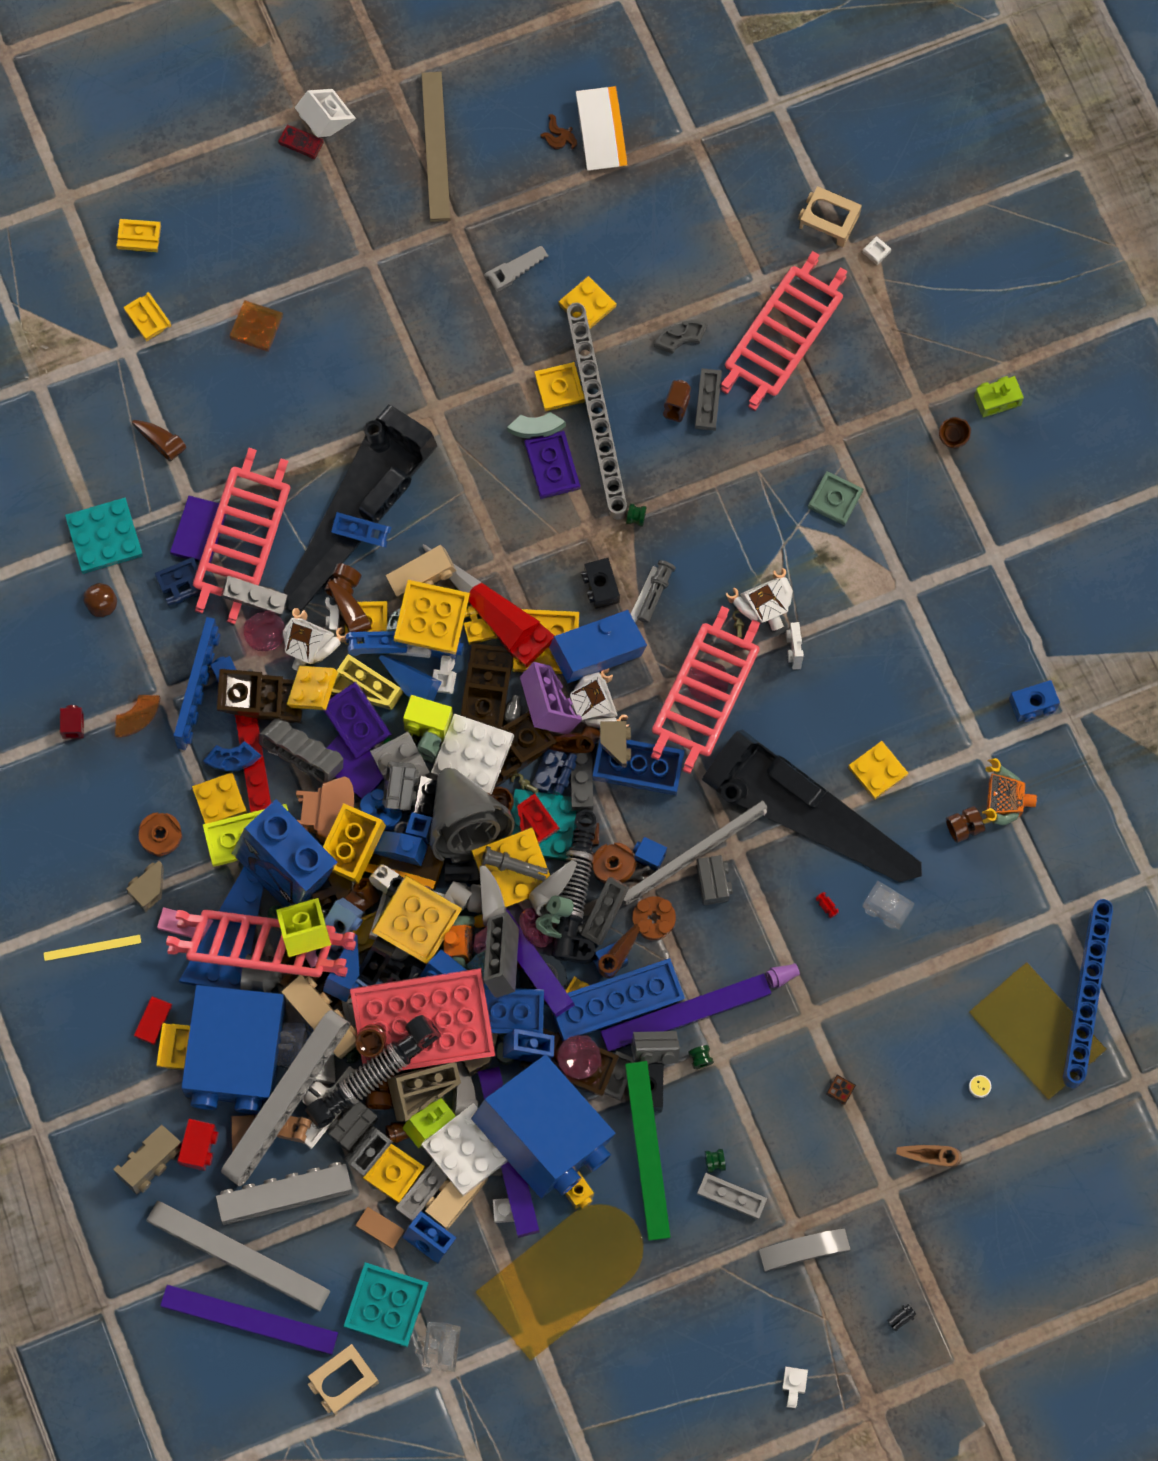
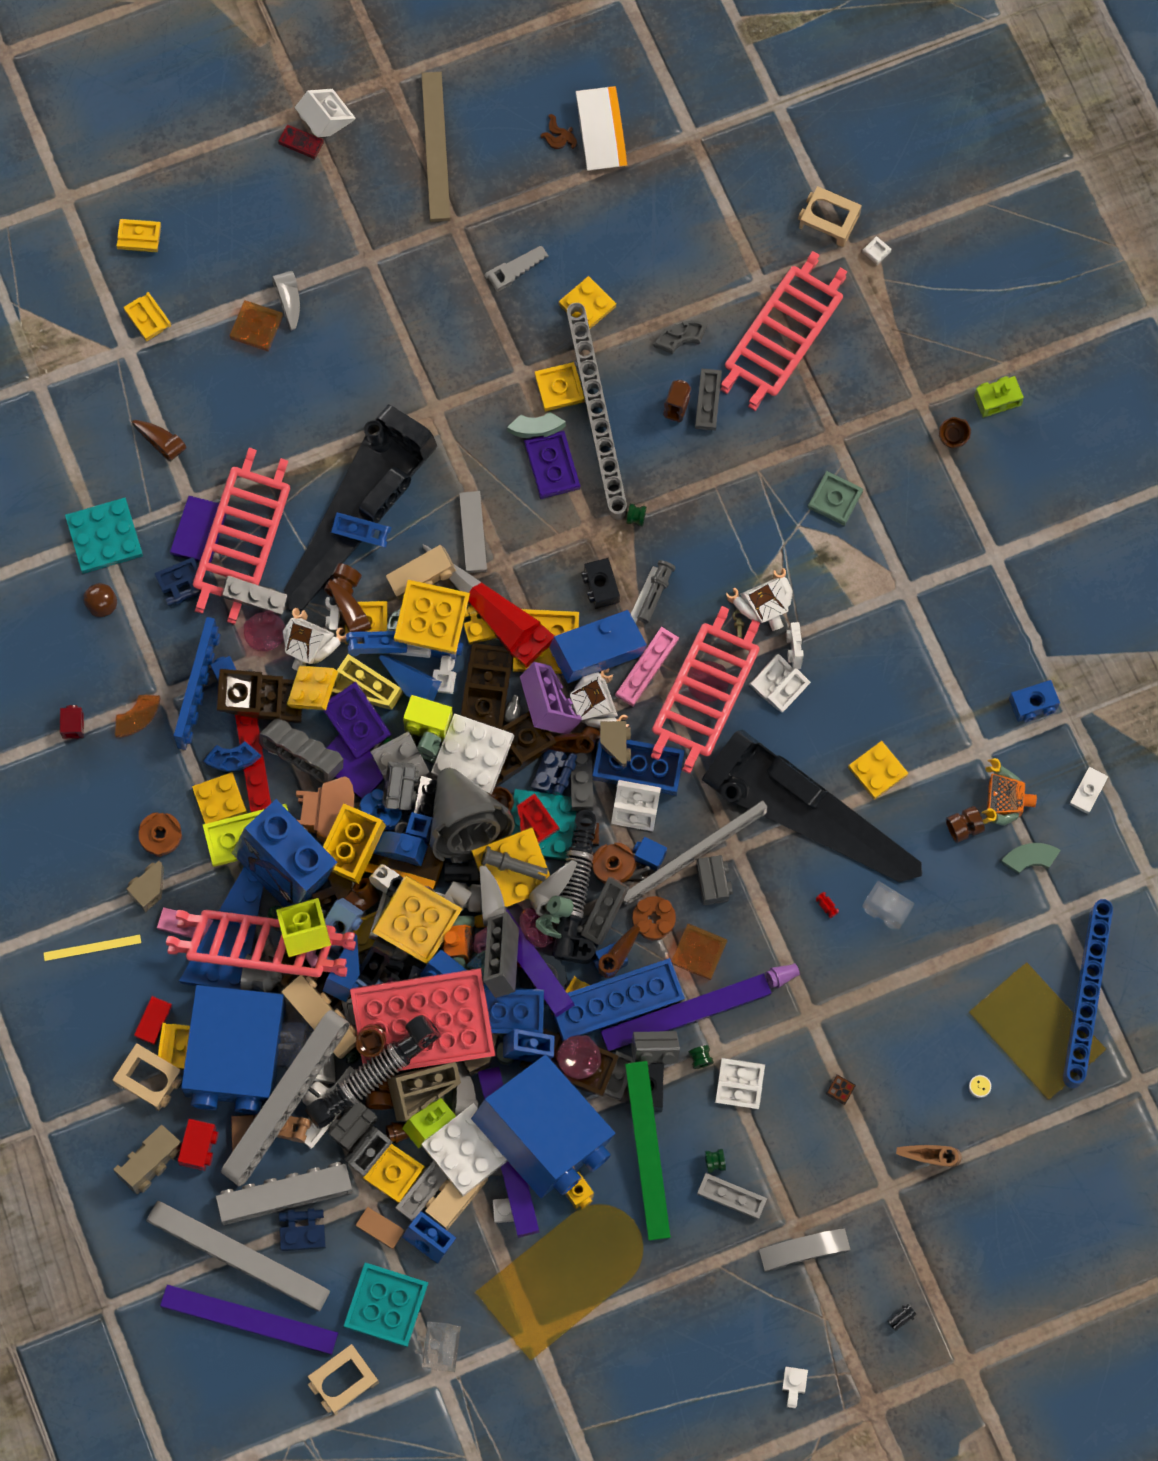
olive hand [511,773,538,794] -> none
none -> tan panel [113,1043,183,1111]
none -> light grey piece [272,271,300,331]
none -> dark blue plate [279,1208,326,1251]
none -> light grey tile [459,491,487,573]
none -> white slope [611,780,661,831]
none -> bright pink tile [615,627,679,707]
none -> clear orange plate [671,924,728,980]
none -> white slope [715,1058,765,1109]
none -> white slope [748,654,811,713]
none -> sand green tile [1001,843,1061,874]
none -> white plate [1069,767,1108,814]

